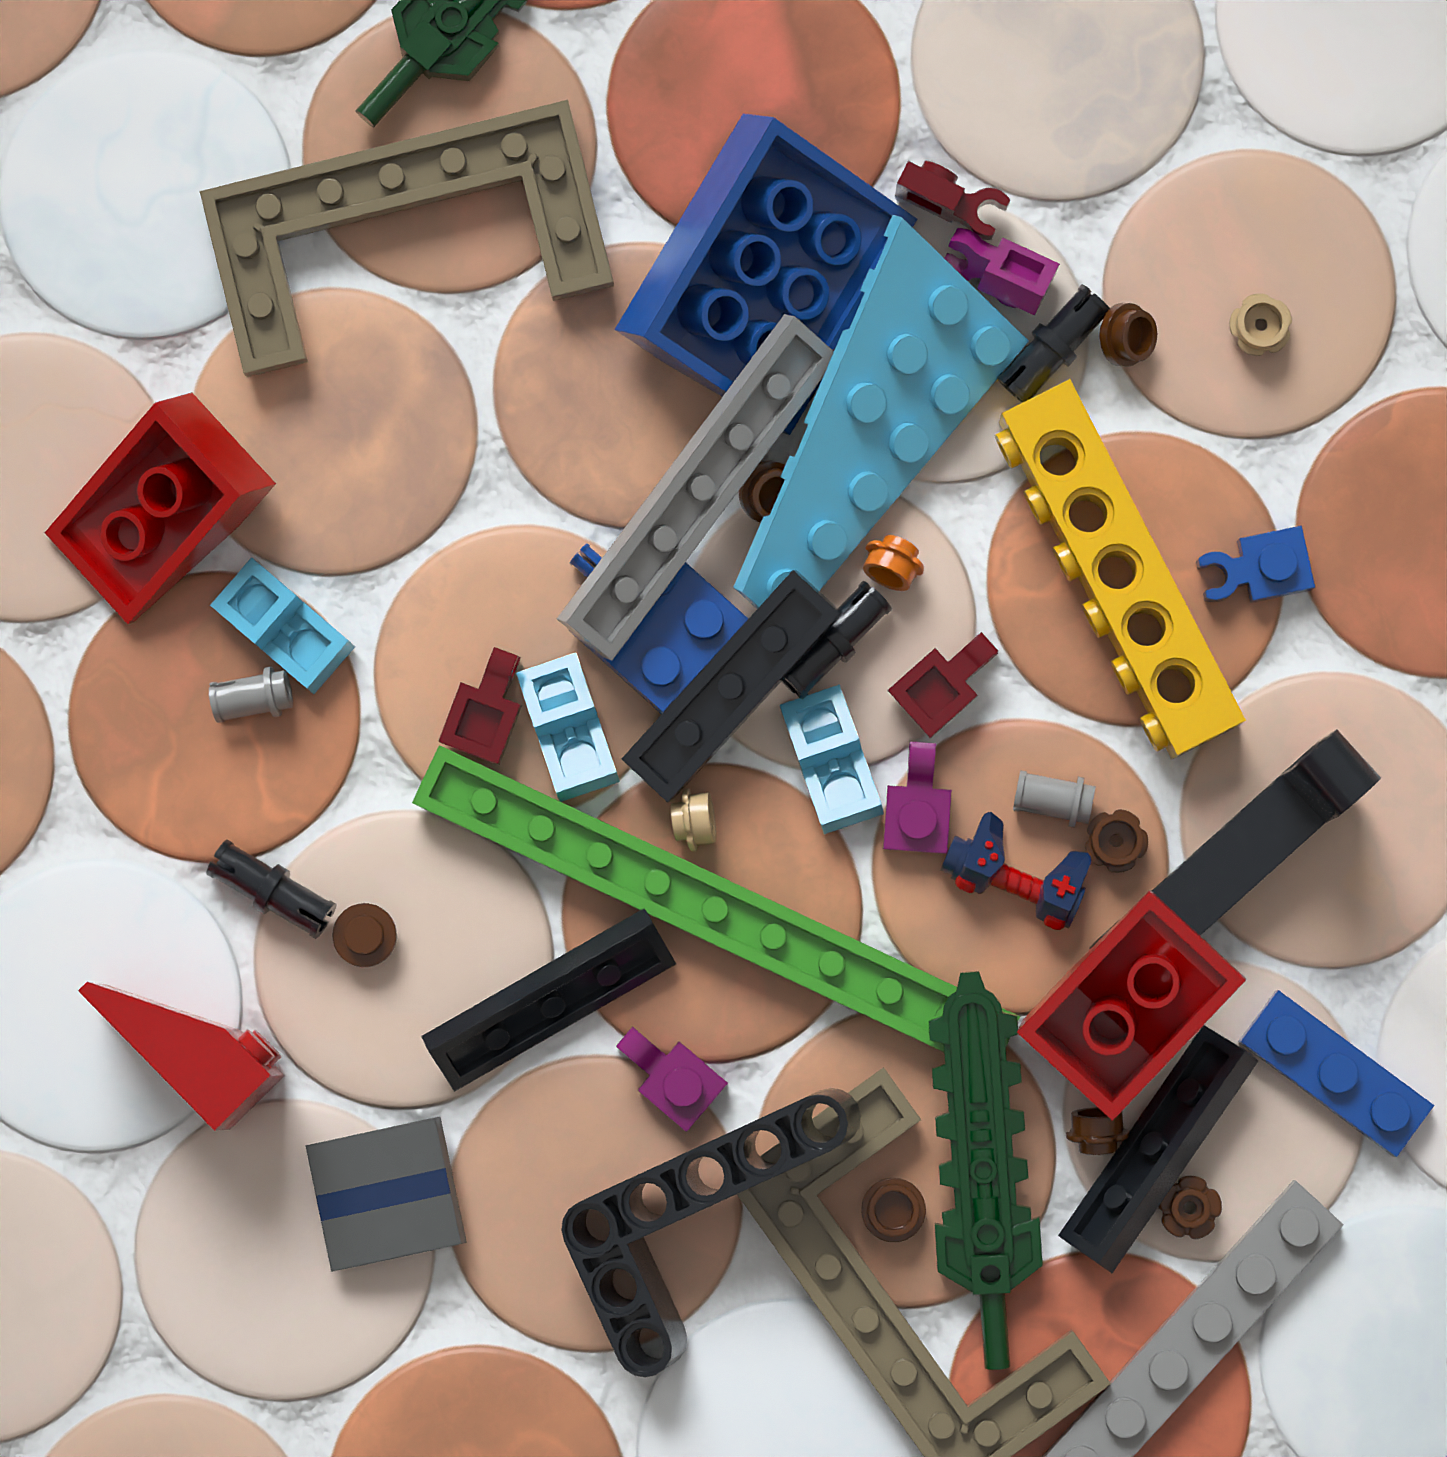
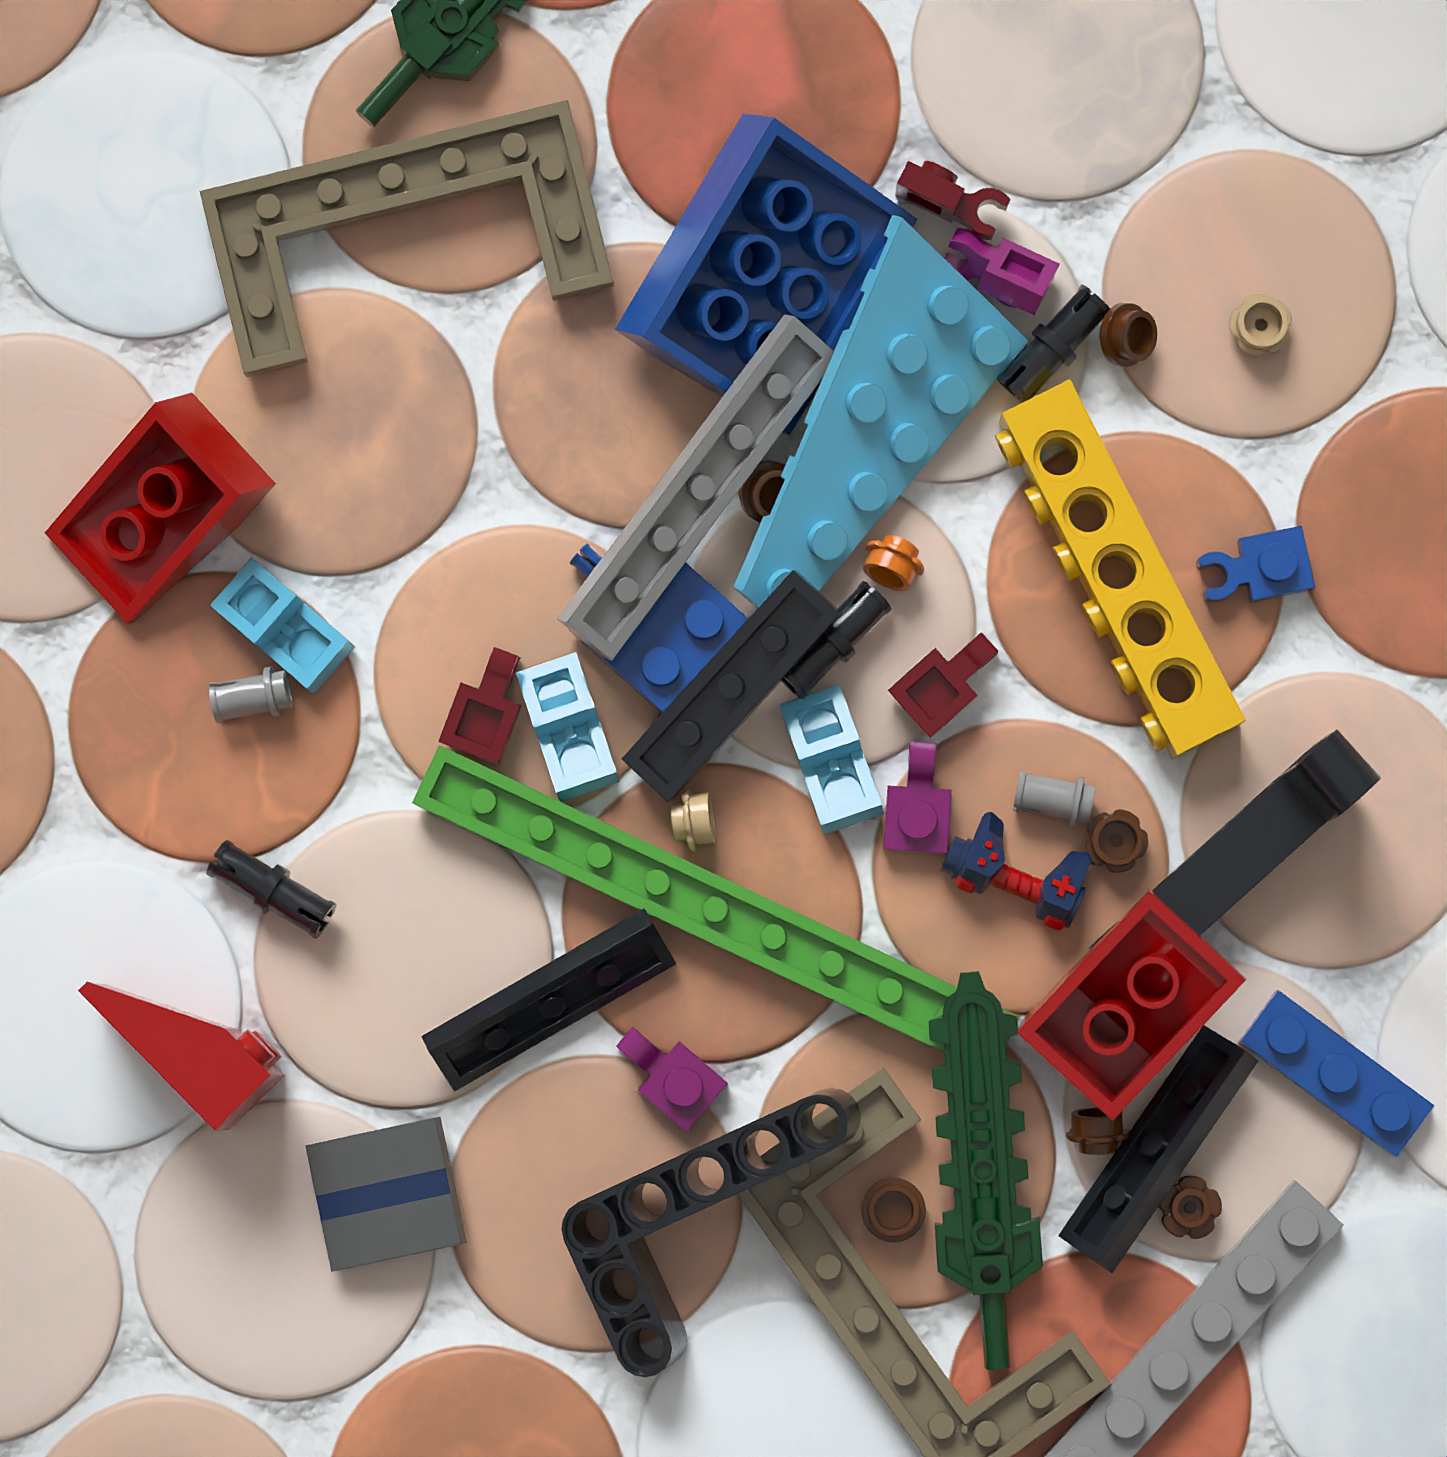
reddish brown plate [332,903,397,967] -> none

